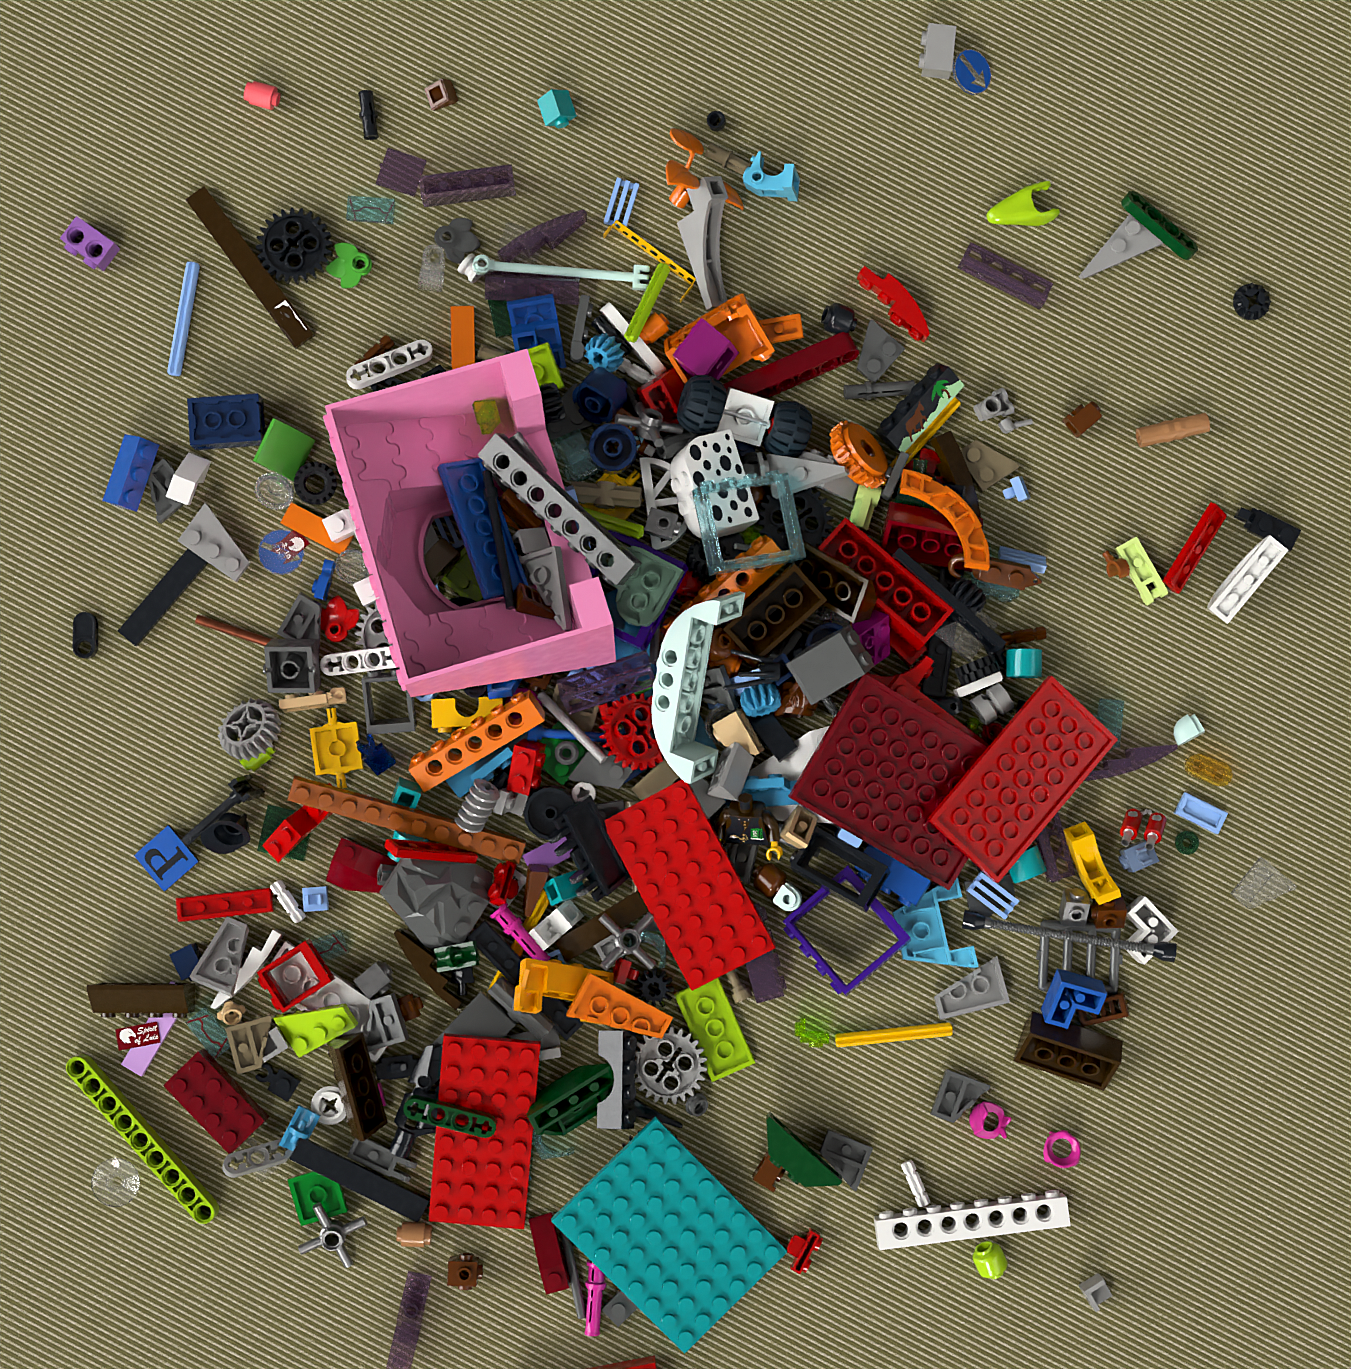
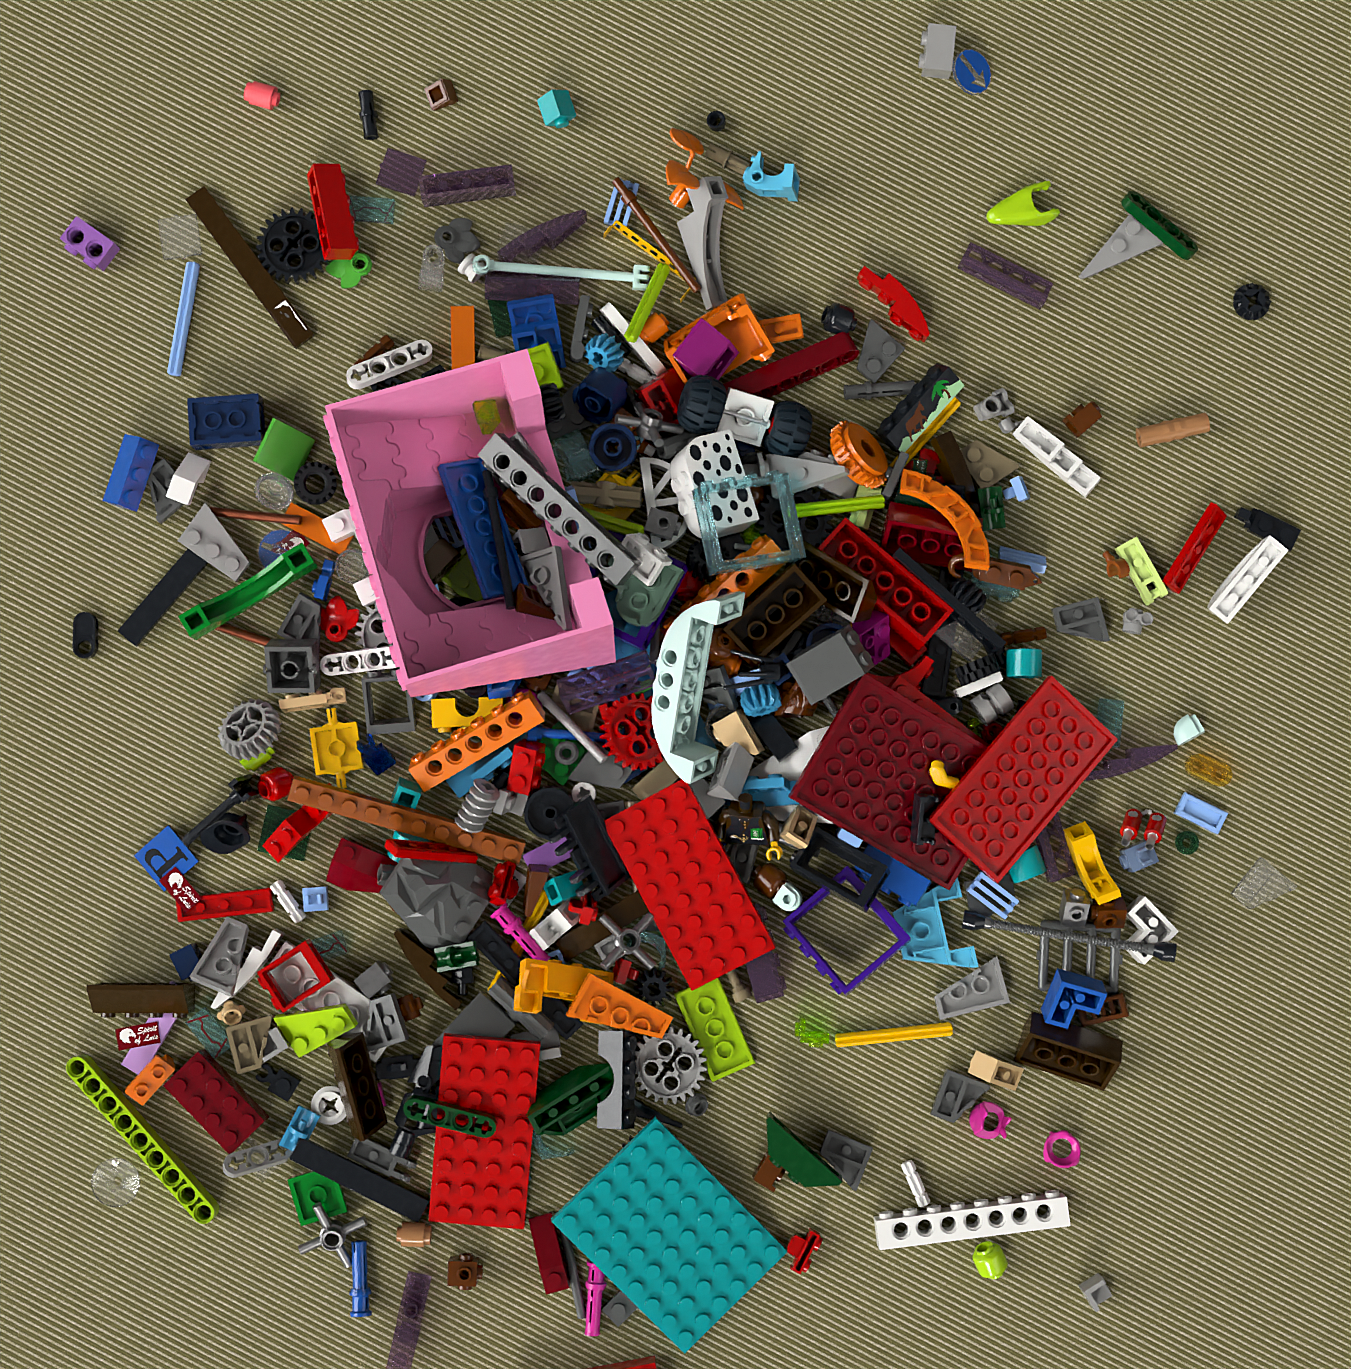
none -> orange bracket [125,1054,175,1106]
none -> clear piece [158,214,202,260]
none -> dark red sticker [159,867,202,913]
none -> green arch [178,543,318,640]
none -> copper bar [210,507,302,525]
none -> red head [257,767,294,802]
none -> red brick [307,163,359,260]
none -> blue pin [349,1240,372,1317]
none -> red piece [568,891,598,925]
none -> reddish brown bar [612,177,702,294]
none -> white bracket [613,533,673,586]
none -> lime axle [791,495,885,518]
none -> black hinge [910,793,940,845]
none -> yellow arm [929,760,959,789]
none -> tan slope [968,1050,1024,1091]
none -> dark green hips [977,485,1006,531]
none -> white slope [1013,416,1101,498]
none -> dark grey wing [1051,597,1110,642]
none -> light grey plate [1122,608,1153,635]

